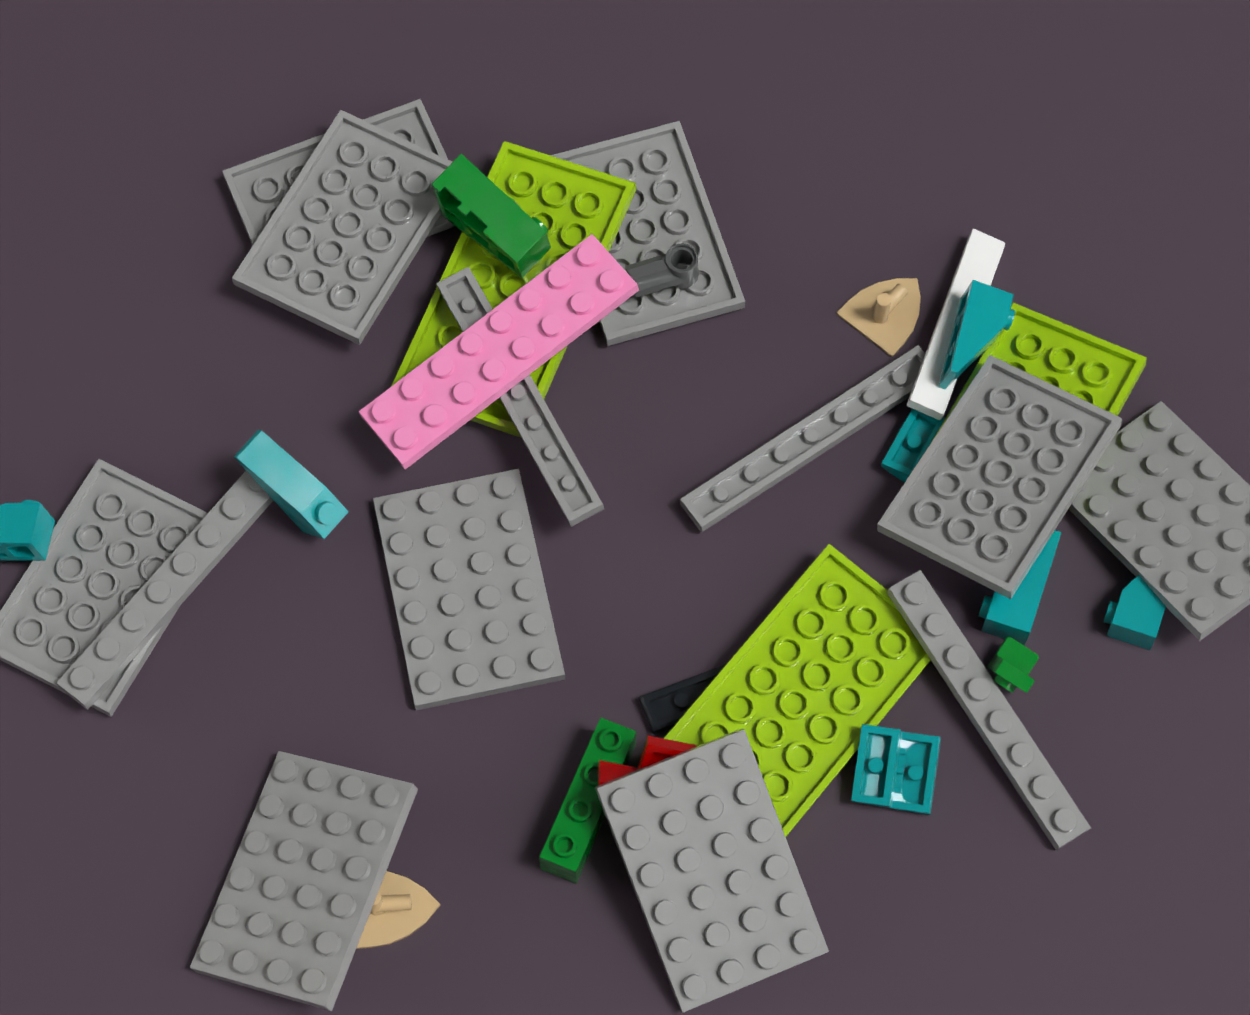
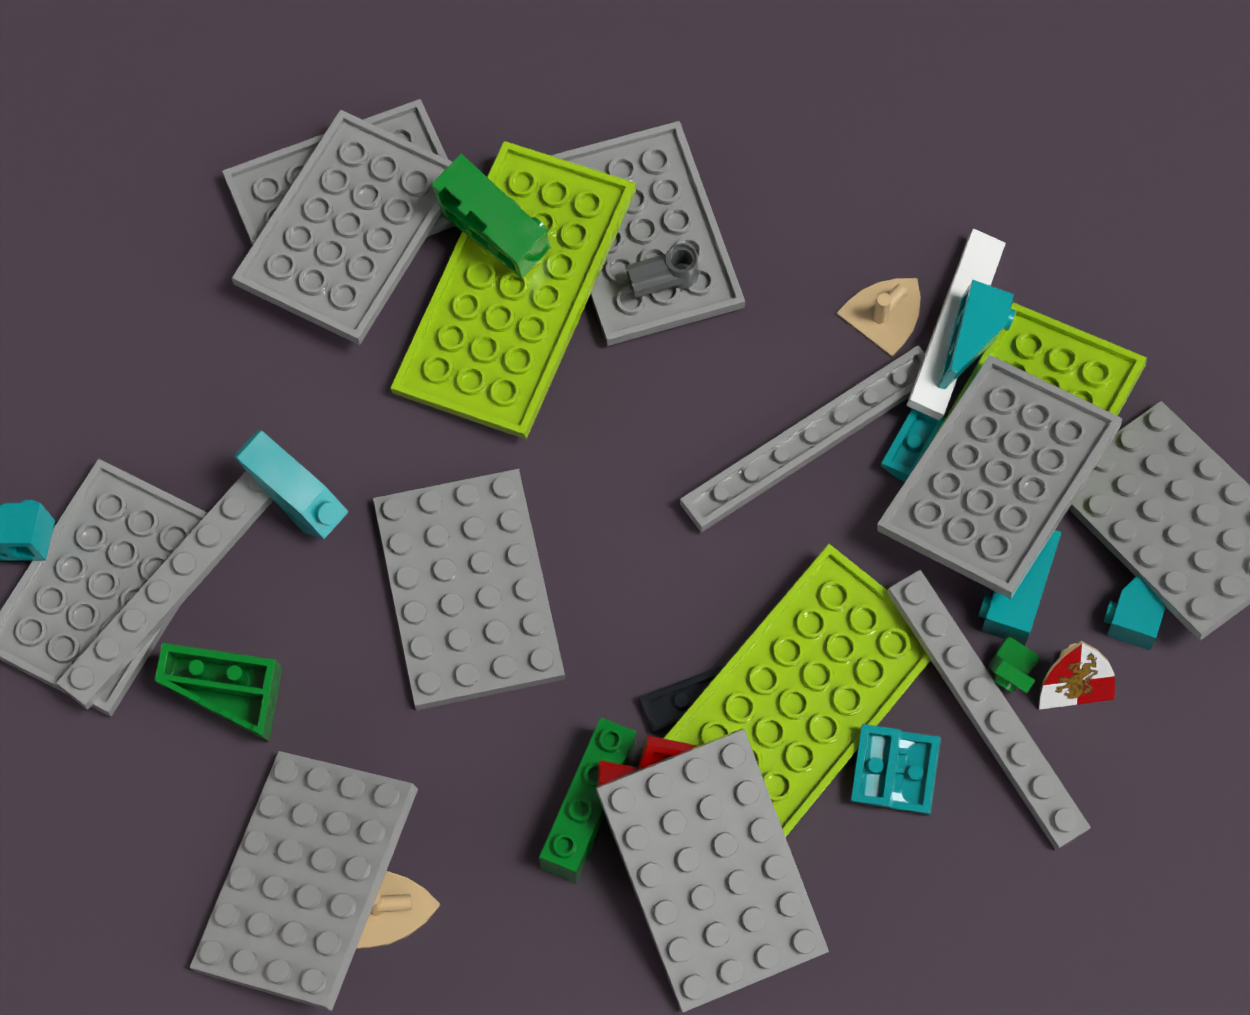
bright pink plate [359,234,639,470] -> none
light grey plate [436,267,604,527] -> none
none -> green wedge [155,643,283,742]
none -> shield [1038,641,1116,710]

